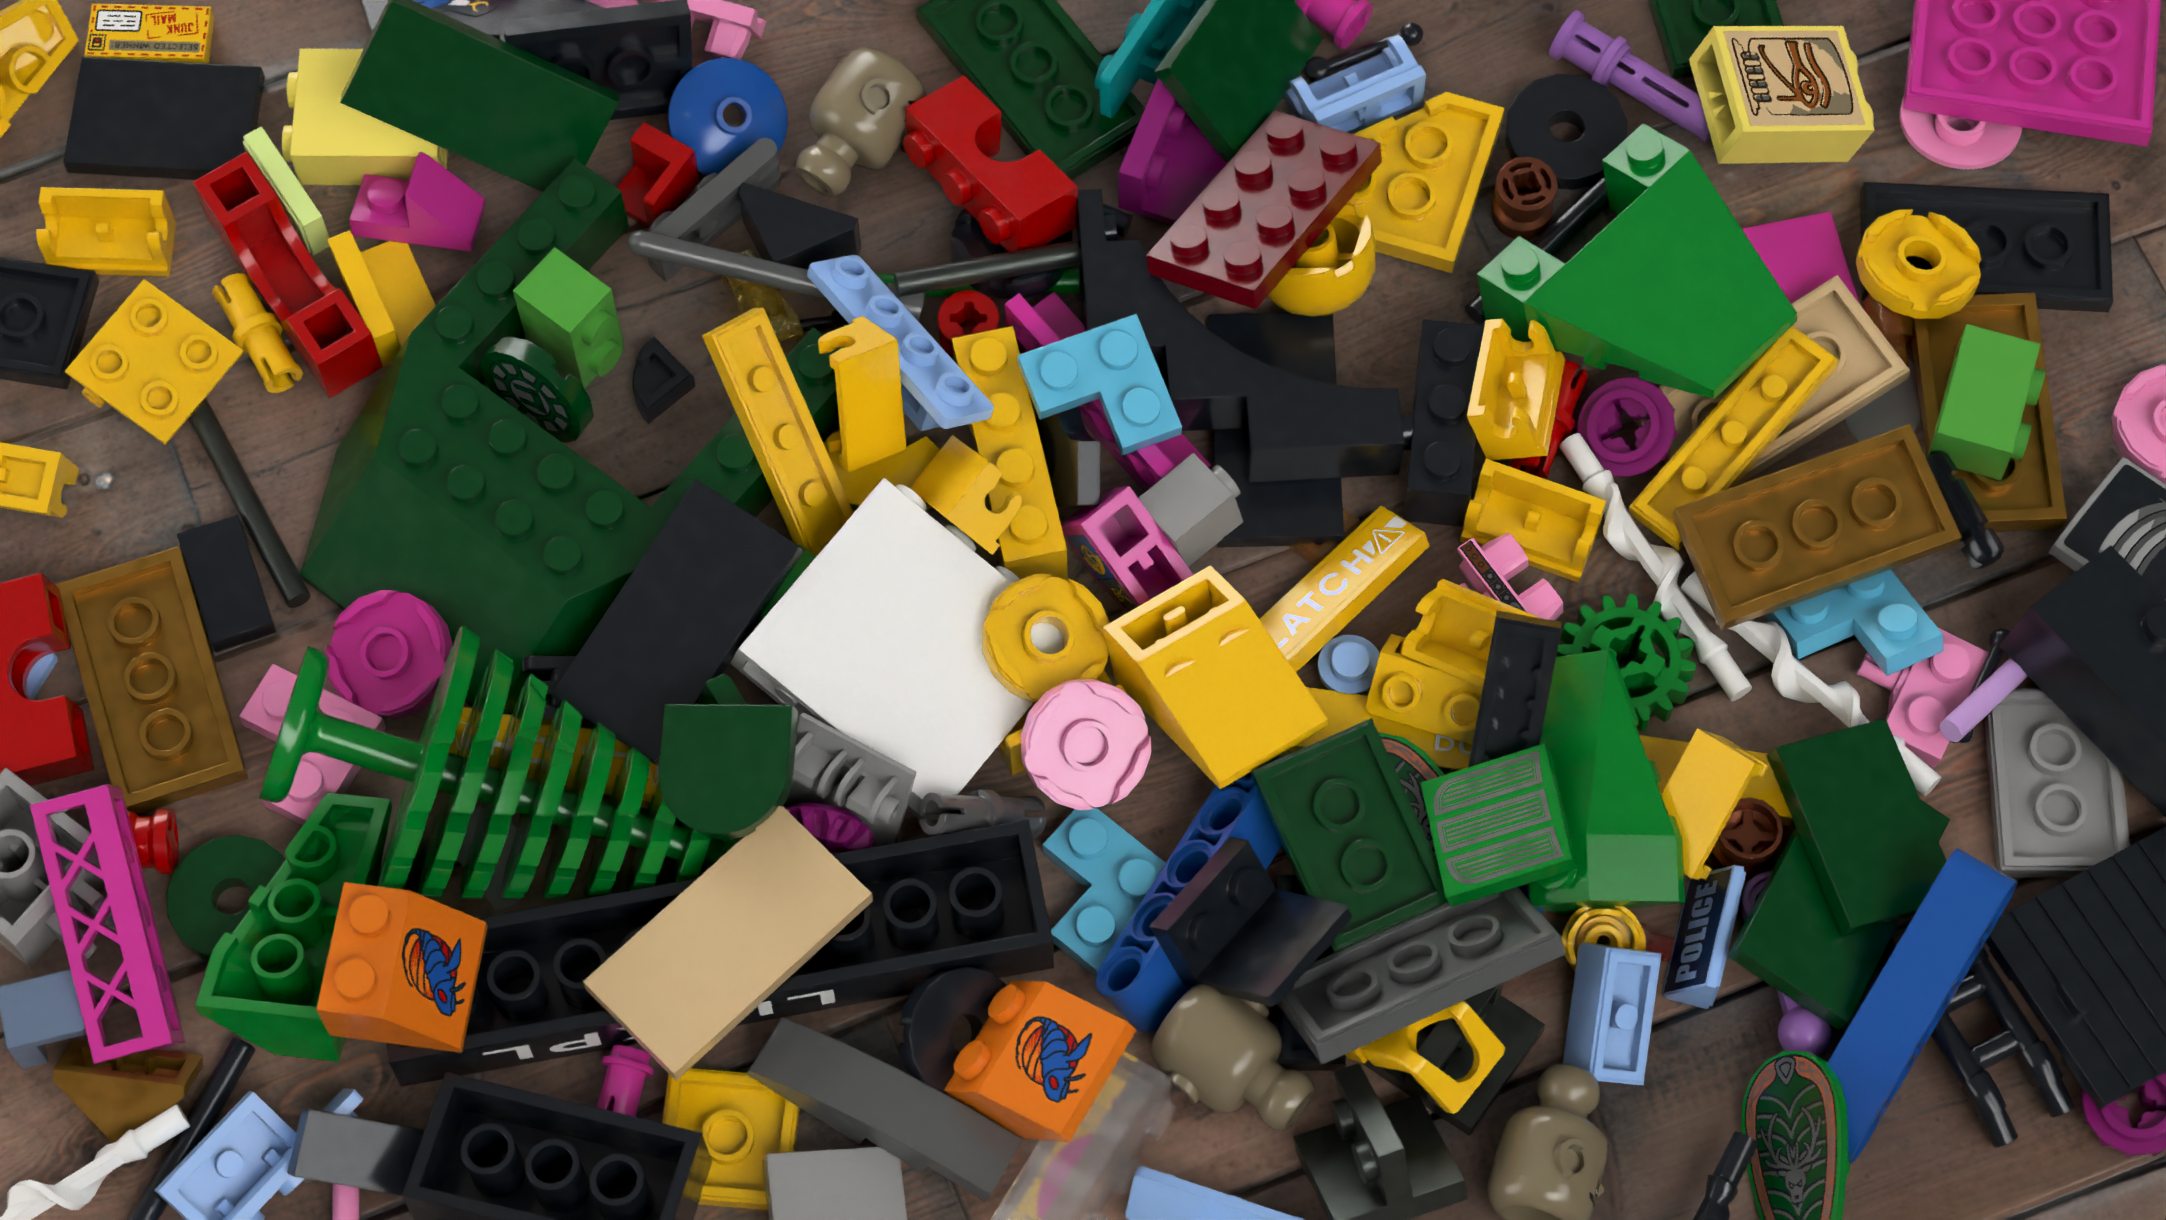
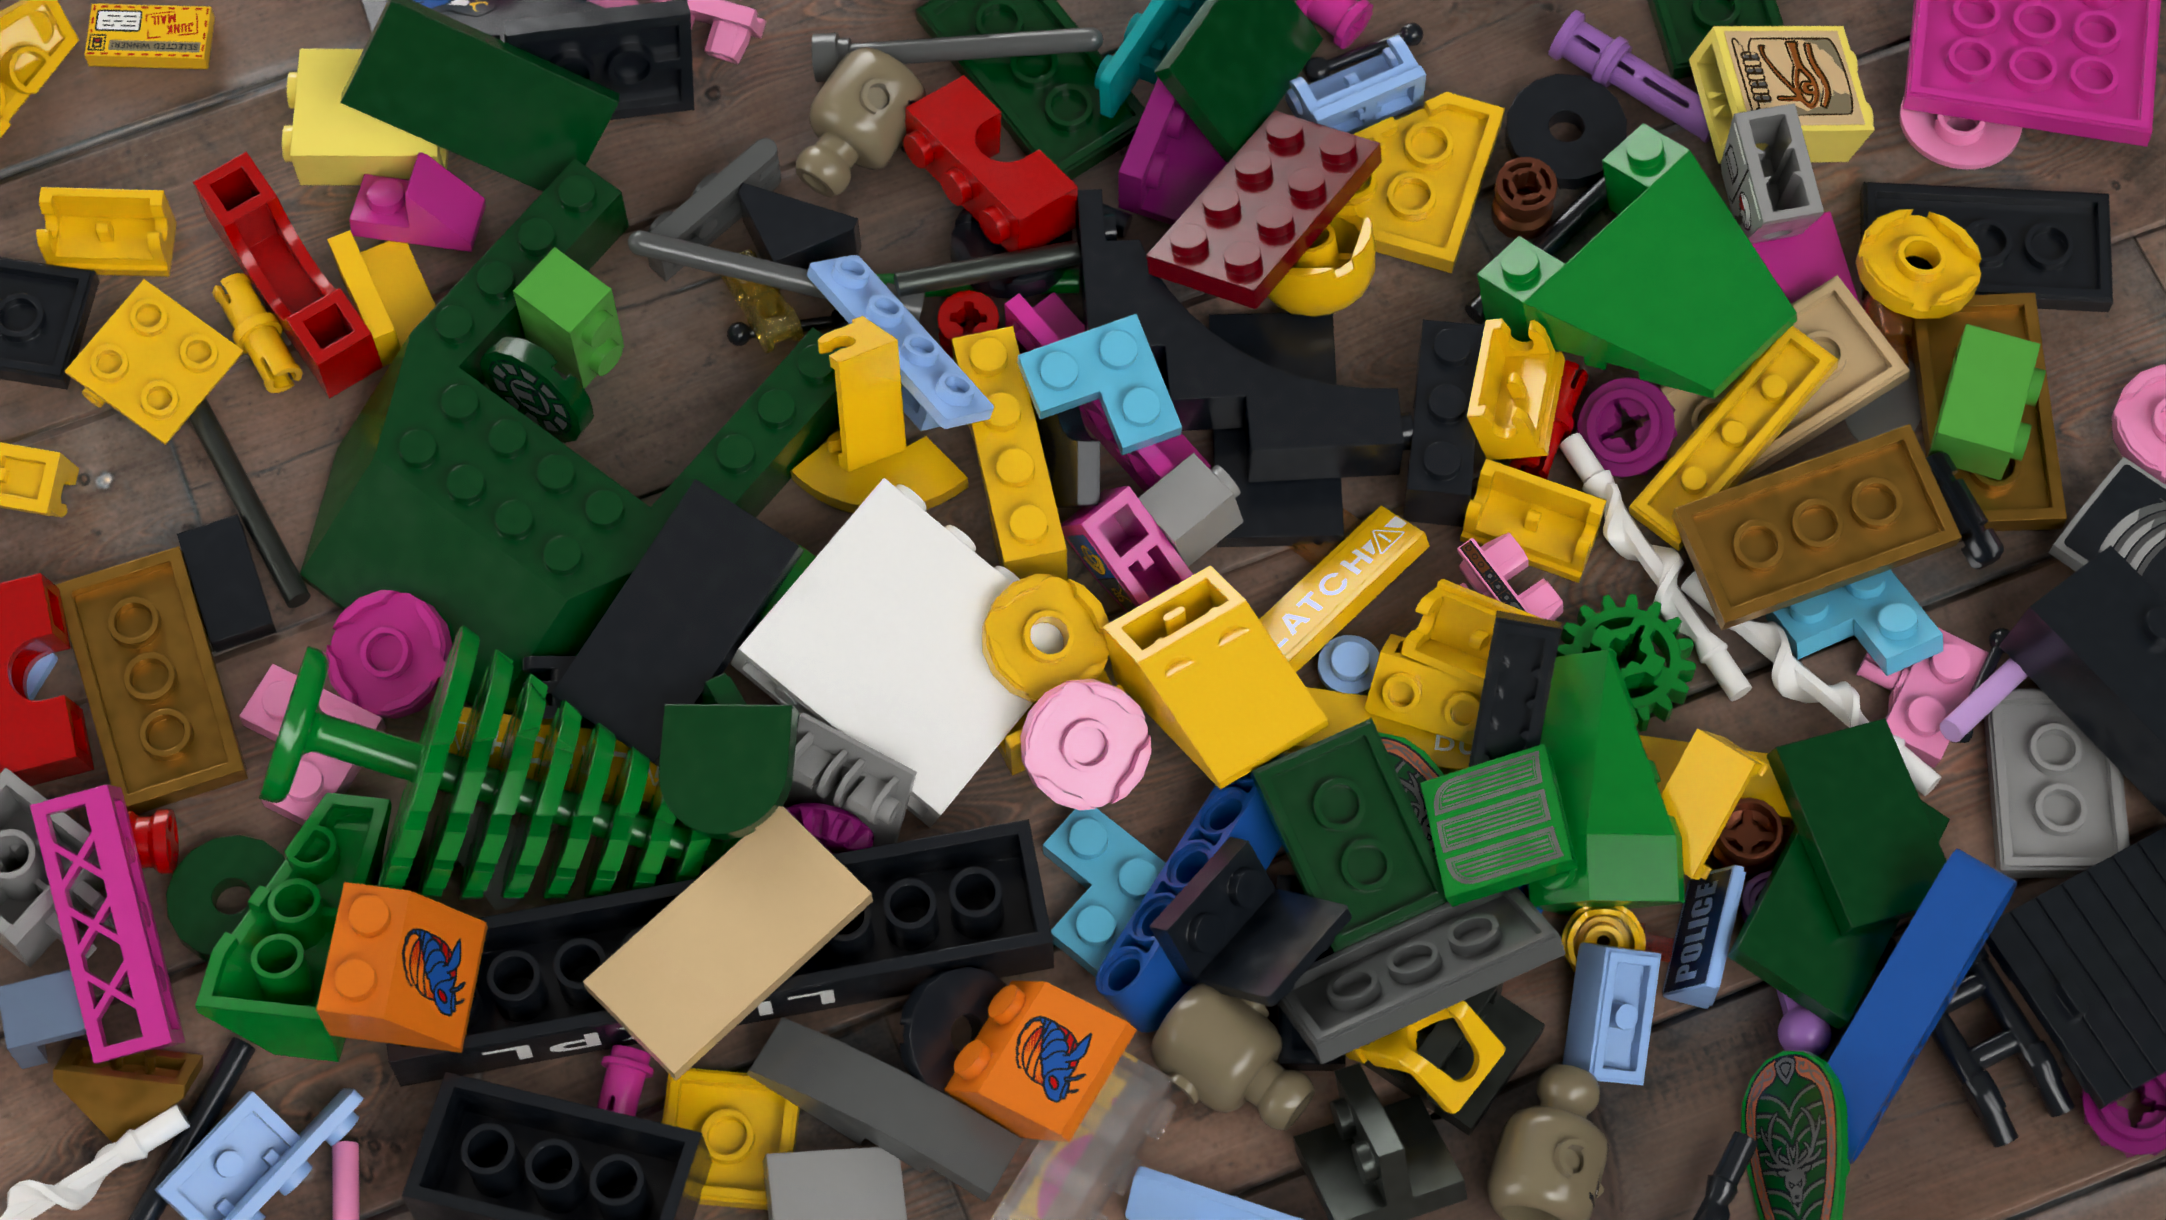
black tile [63,57,265,180] -> none
yellowish green tile [242,126,330,256] -> none
tile [287,1107,425,1196] -> none
red panel [617,122,700,229] -> none
black tile [633,336,696,424] -> none
blue dish [667,58,788,176] -> none
yellow tile [702,307,854,557] -> none
yellow hinge [910,435,1022,555] -> none
flat silver pin [919,789,1047,838] -> none
none -> dark grey piece [812,27,1103,82]
none -> light grey torso [1721,103,1824,244]

